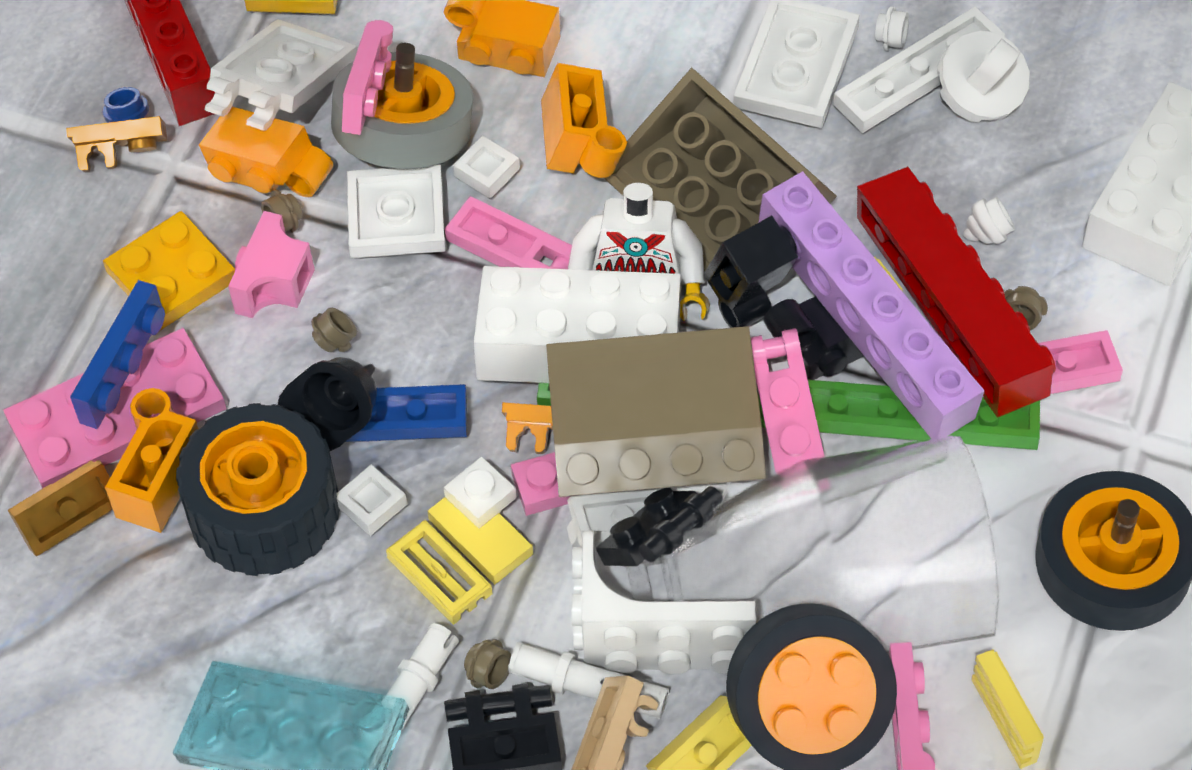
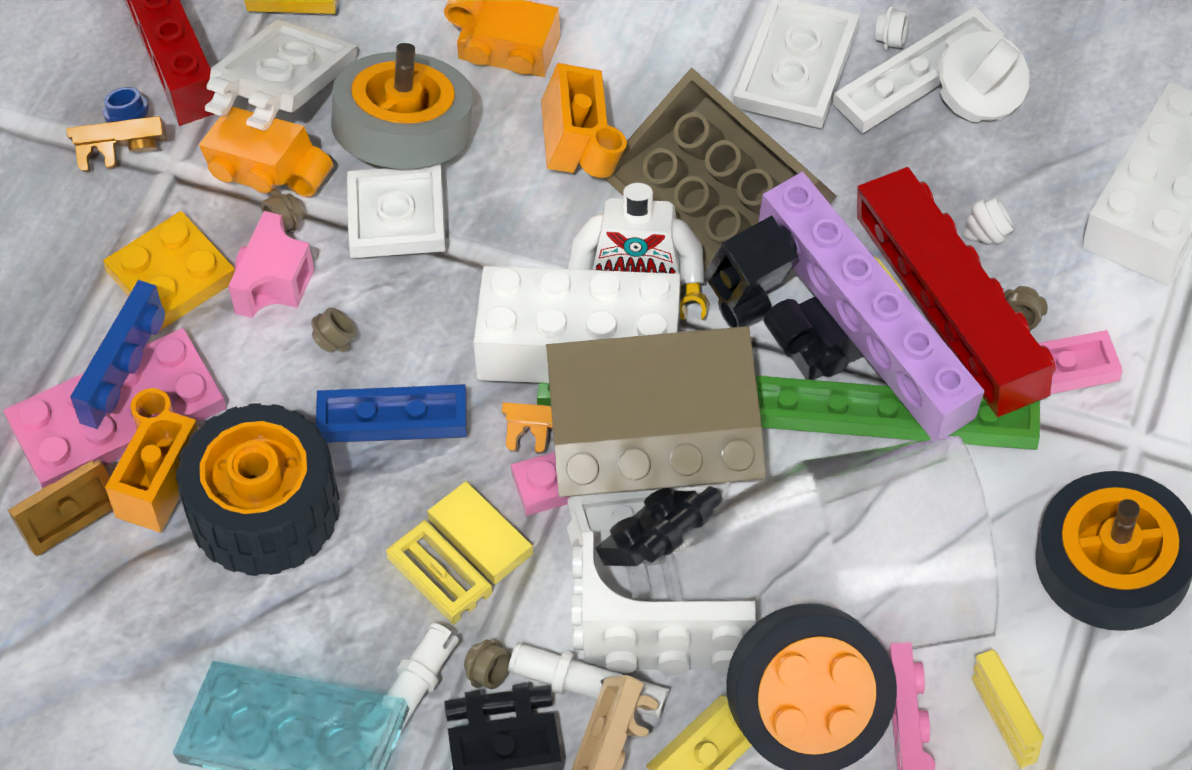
black piece [277,357,377,451] -> none
white plate [336,464,407,536] -> none
bright pink plate [342,20,393,135] -> none
bright pink plate [444,196,572,269] -> none
white plate [444,457,517,529] -> none
white plate [453,135,520,199] -> none
bright pink plate [751,328,826,476] -> none

